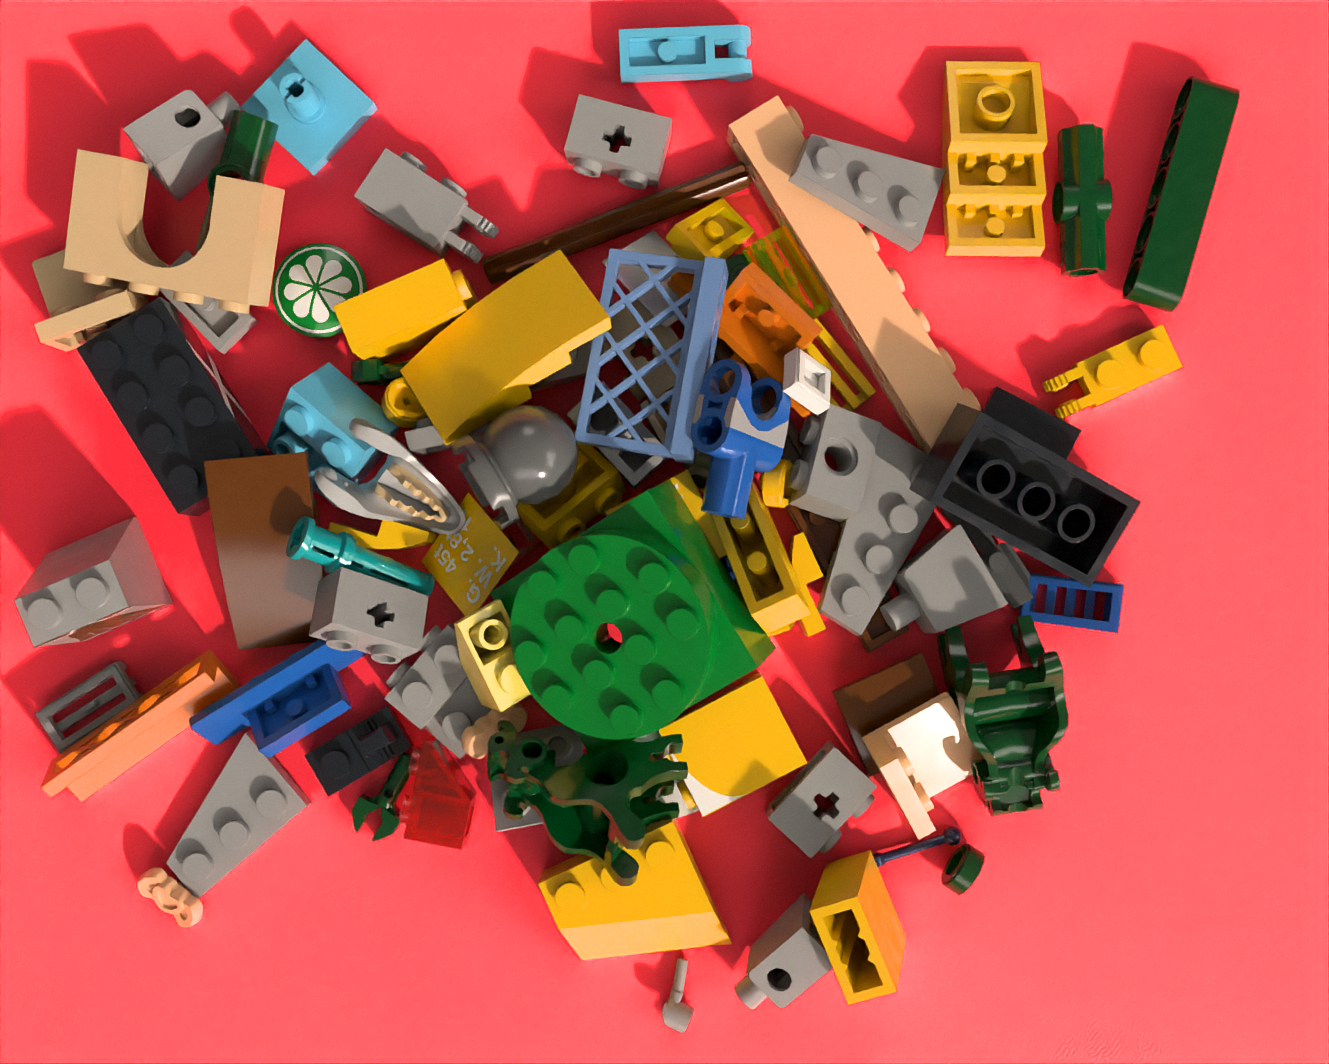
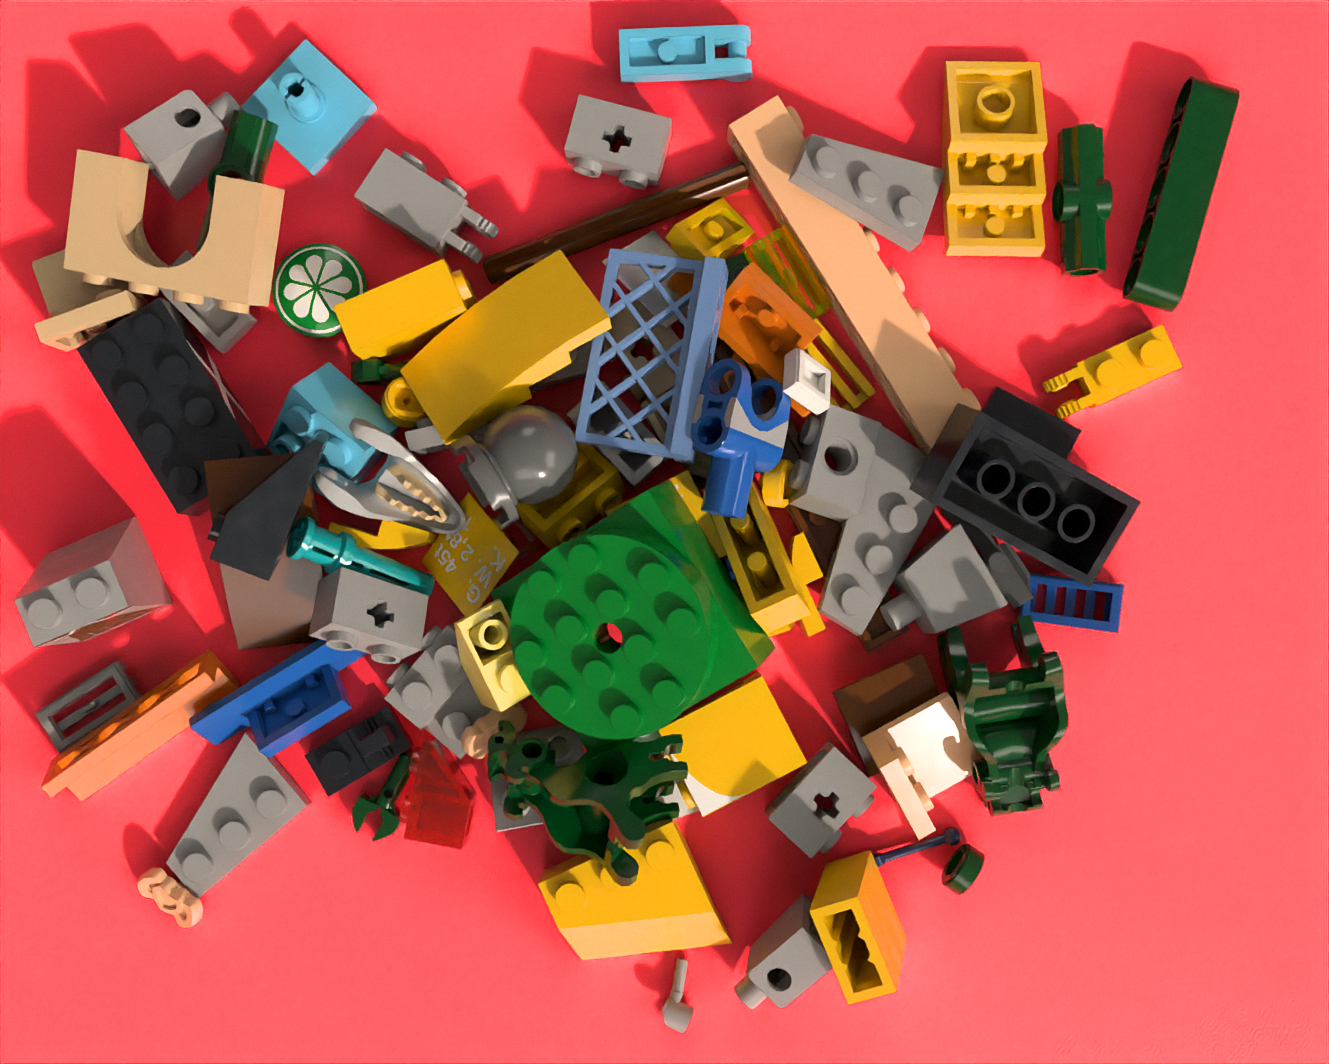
none -> black slope [208,430,331,581]

